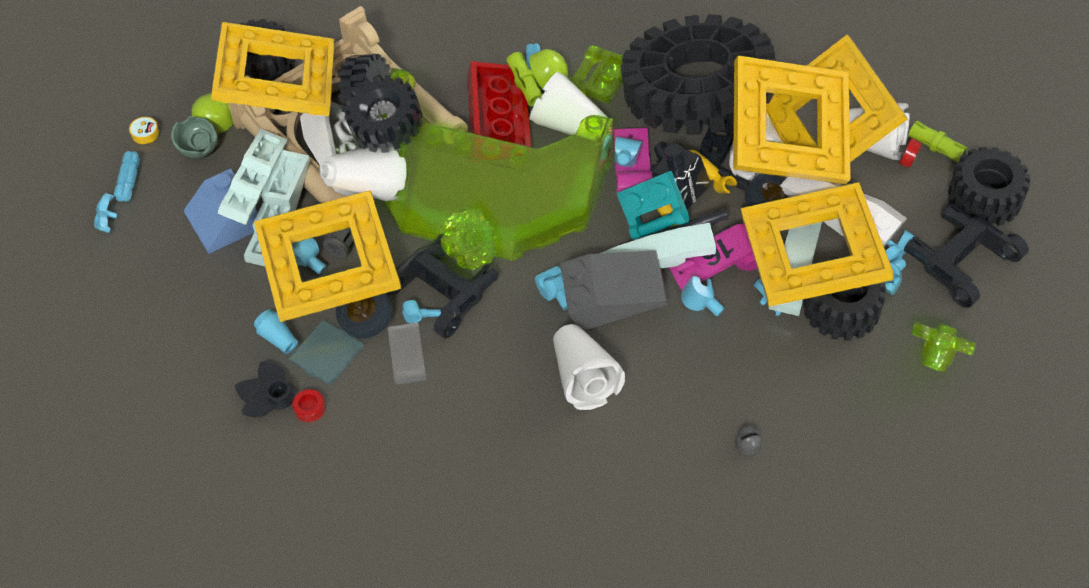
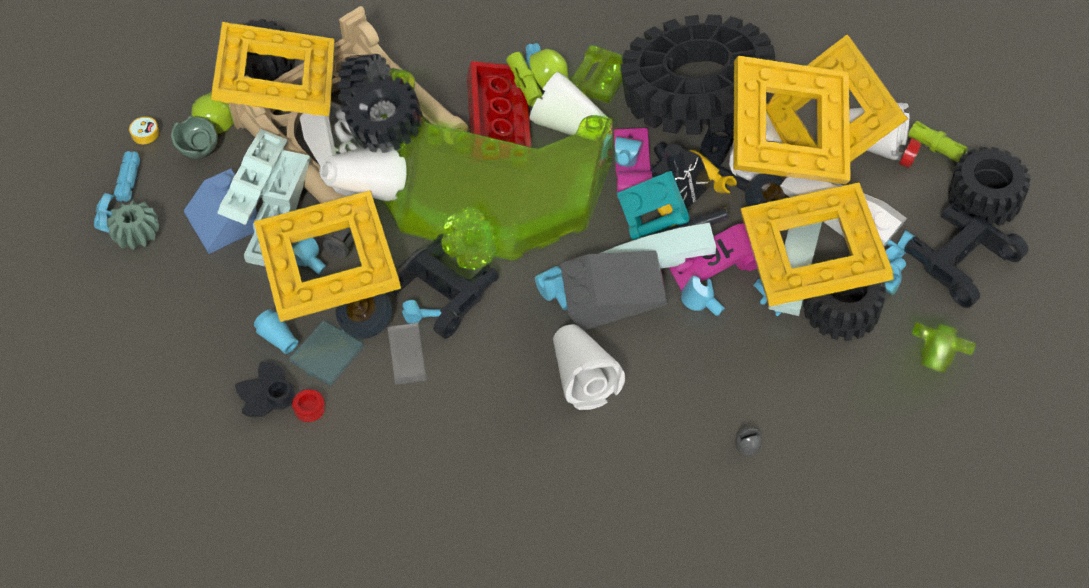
none -> sand green gear [107,200,160,251]

